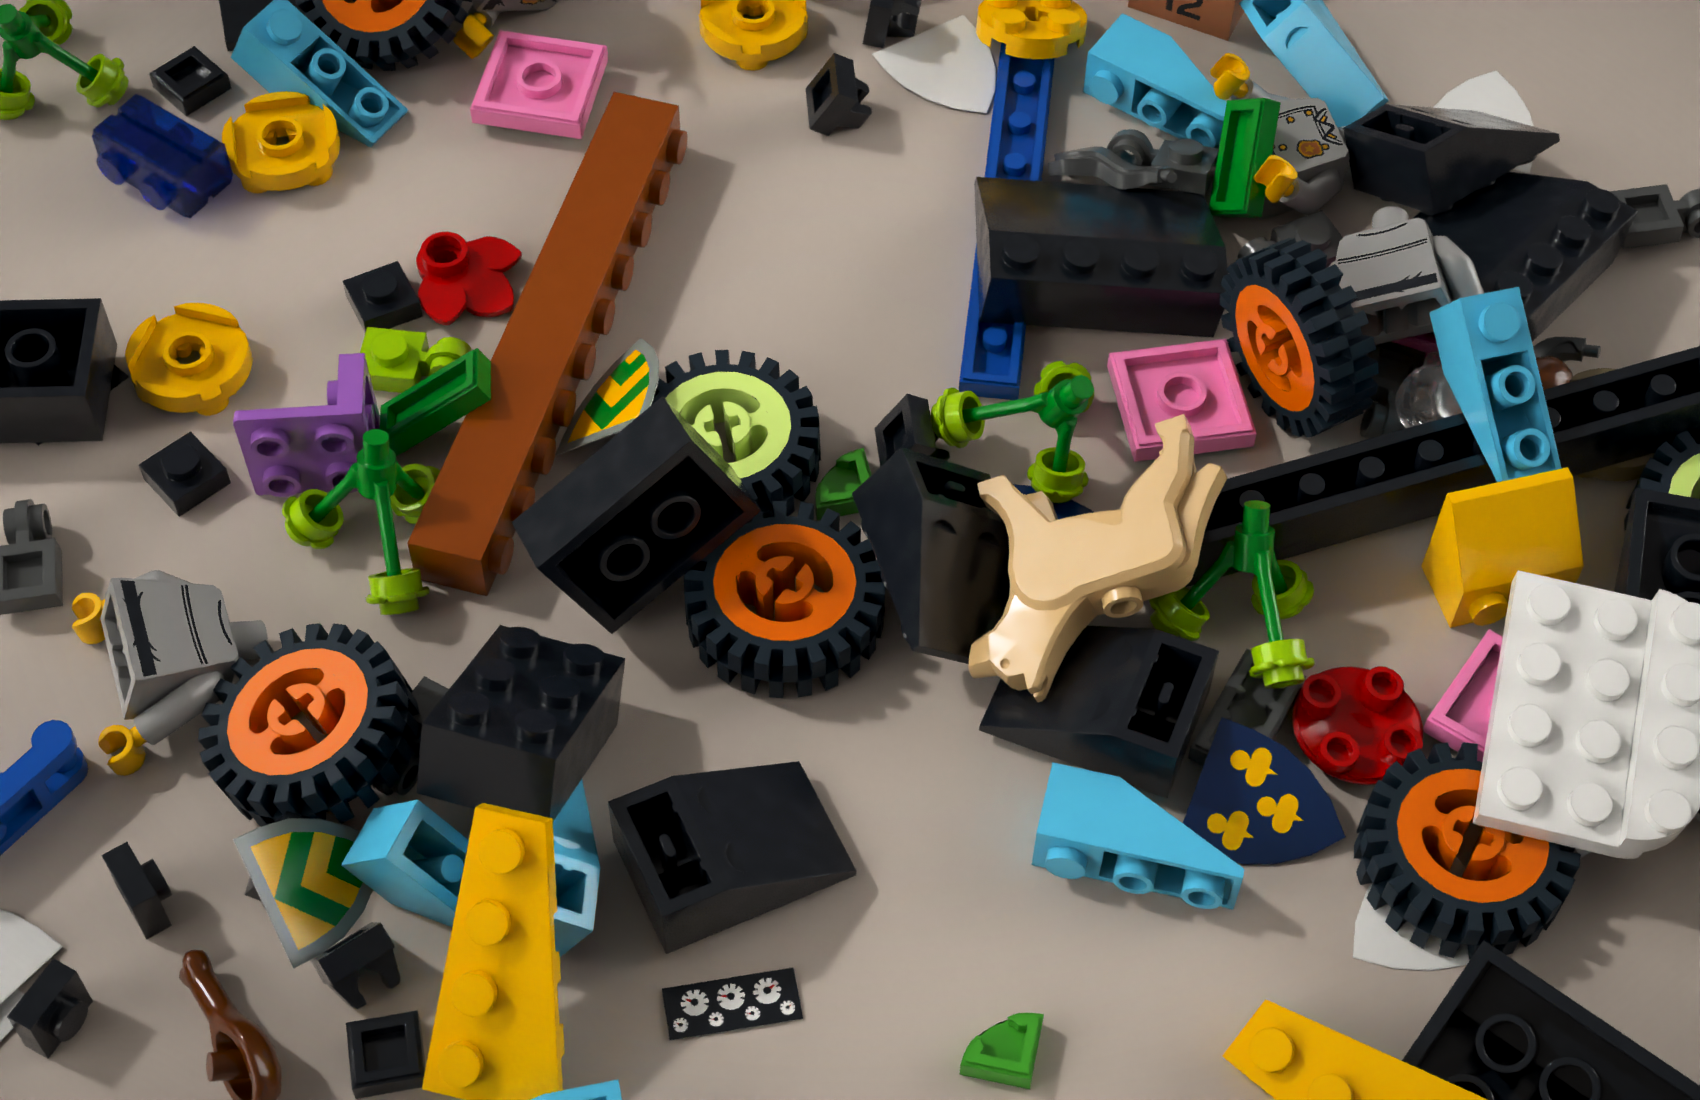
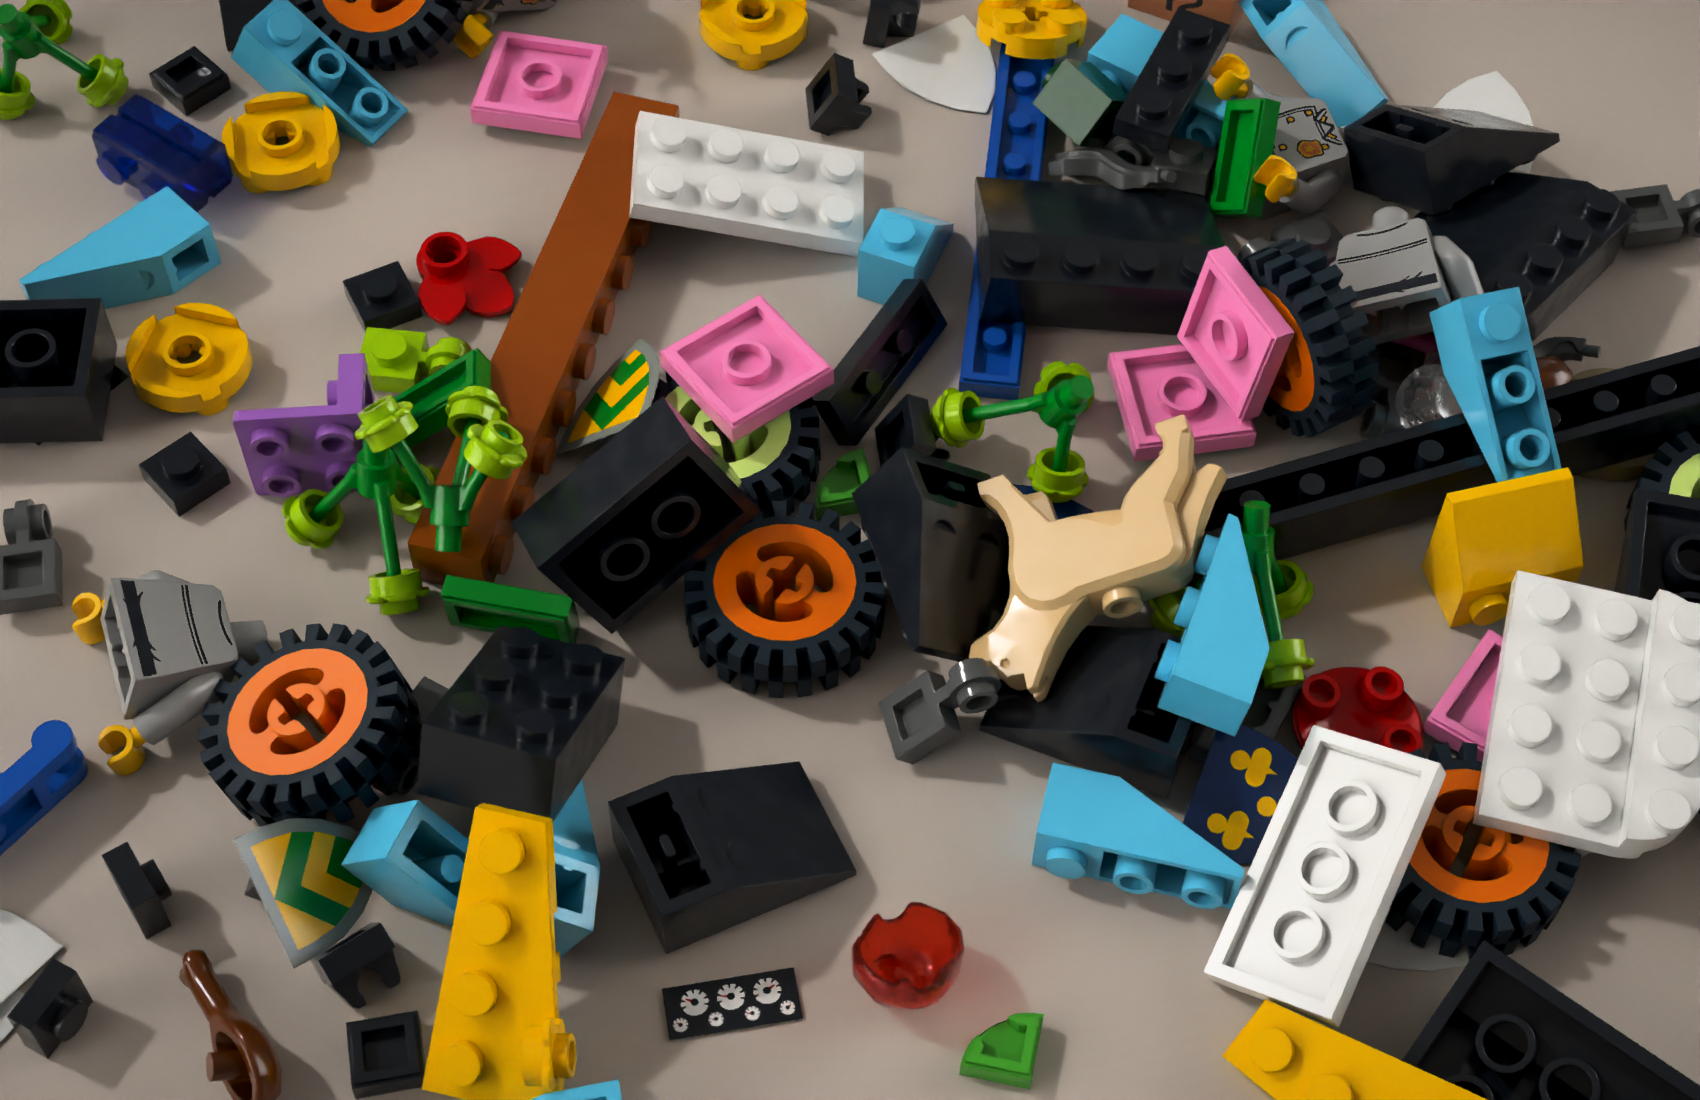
none -> medium azure slope [19,186,221,309]
none -> lime plant [354,386,527,552]
none -> green tile [440,575,580,644]
none -> yellow plate [521,1018,576,1094]
none -> white plate [629,111,864,257]
none -> bright pink plate [659,295,834,443]
none -> black plate [812,279,948,446]
none -> clear red hair [851,902,964,1009]
none -> medium azure slope [857,207,954,305]
none -> dark grey plate [879,658,1001,764]
none -> brick [1032,58,1128,148]
none -> black plate [1113,8,1231,152]
none -> medium azure slope [1154,514,1270,737]
none -> bright pink plate [1177,246,1295,422]
none -> white plate [1204,725,1447,1028]

